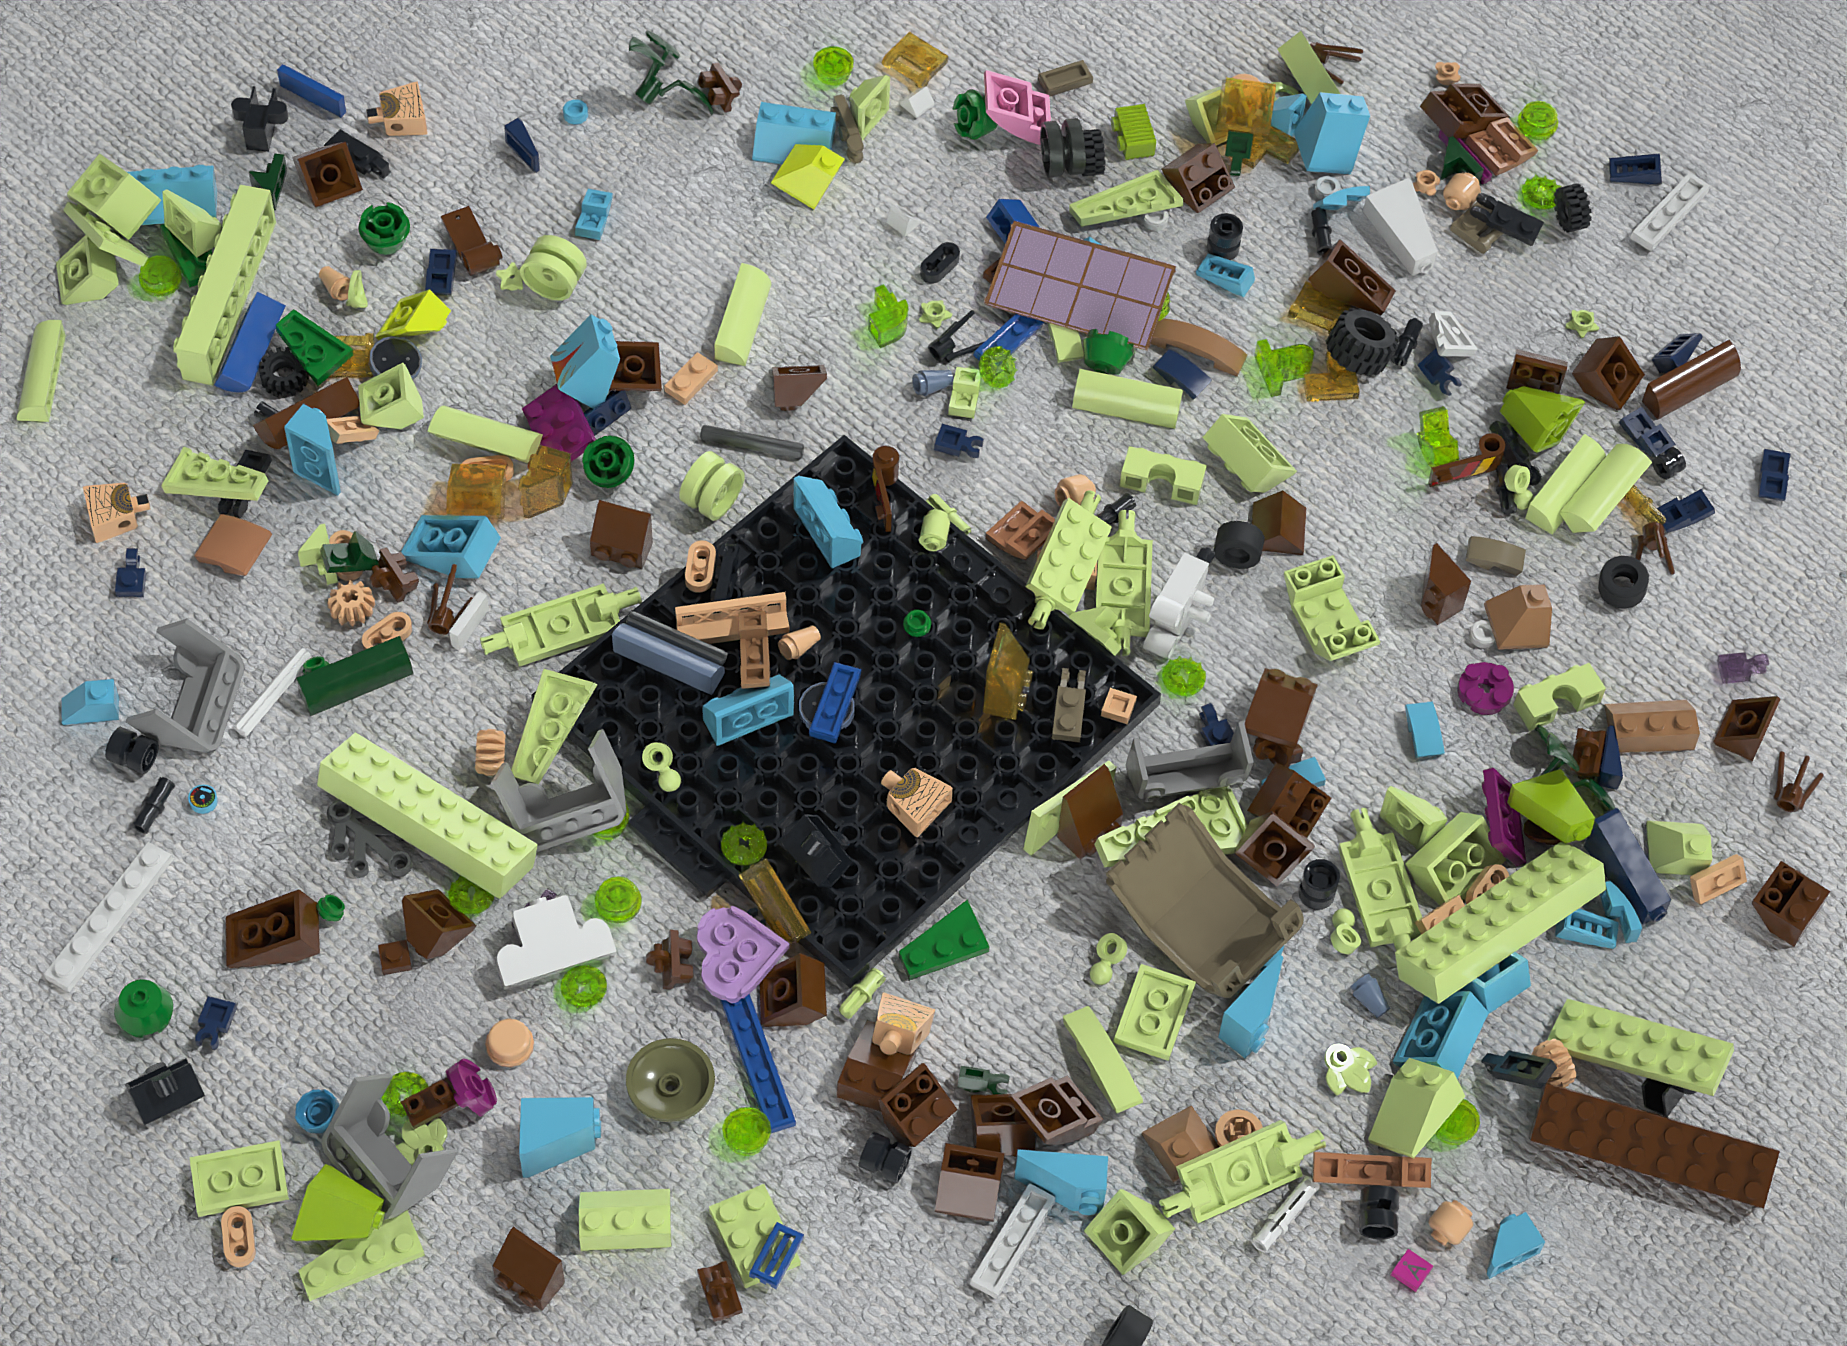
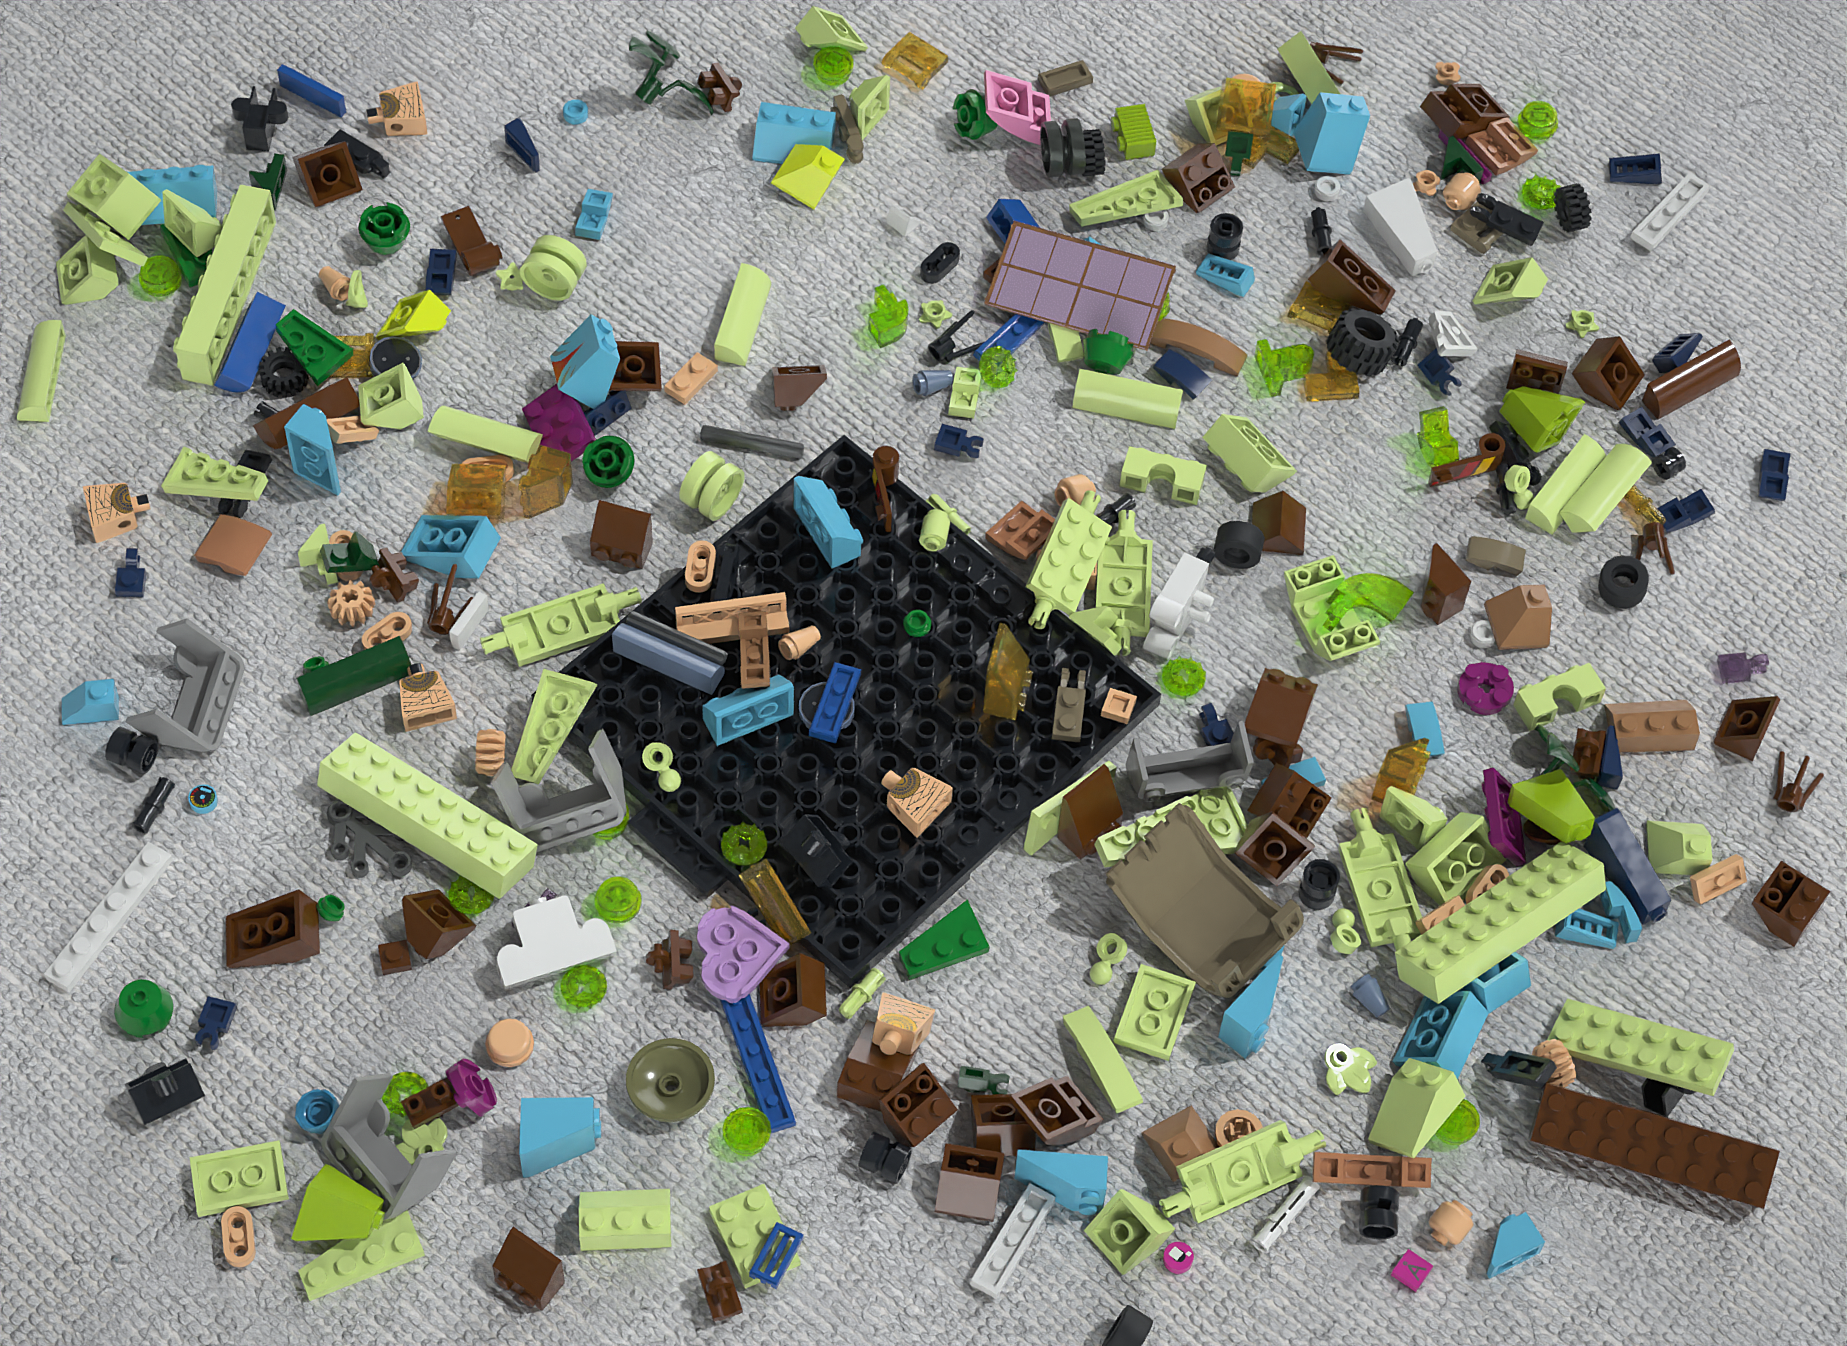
white axle [234,648,311,736] -> none
white slope [899,86,935,119] -> none
medium azure slope [1313,186,1370,210] -> none
none -> light nougat torso [399,663,457,732]
none -> yellowish green slope [795,6,868,51]
none -> dark pink tile [1163,1242,1194,1274]
none -> clear neon green arch [1322,573,1414,632]
none -> clear yellow slope [1371,738,1431,804]
none -> yellowish green slope [1472,257,1548,304]

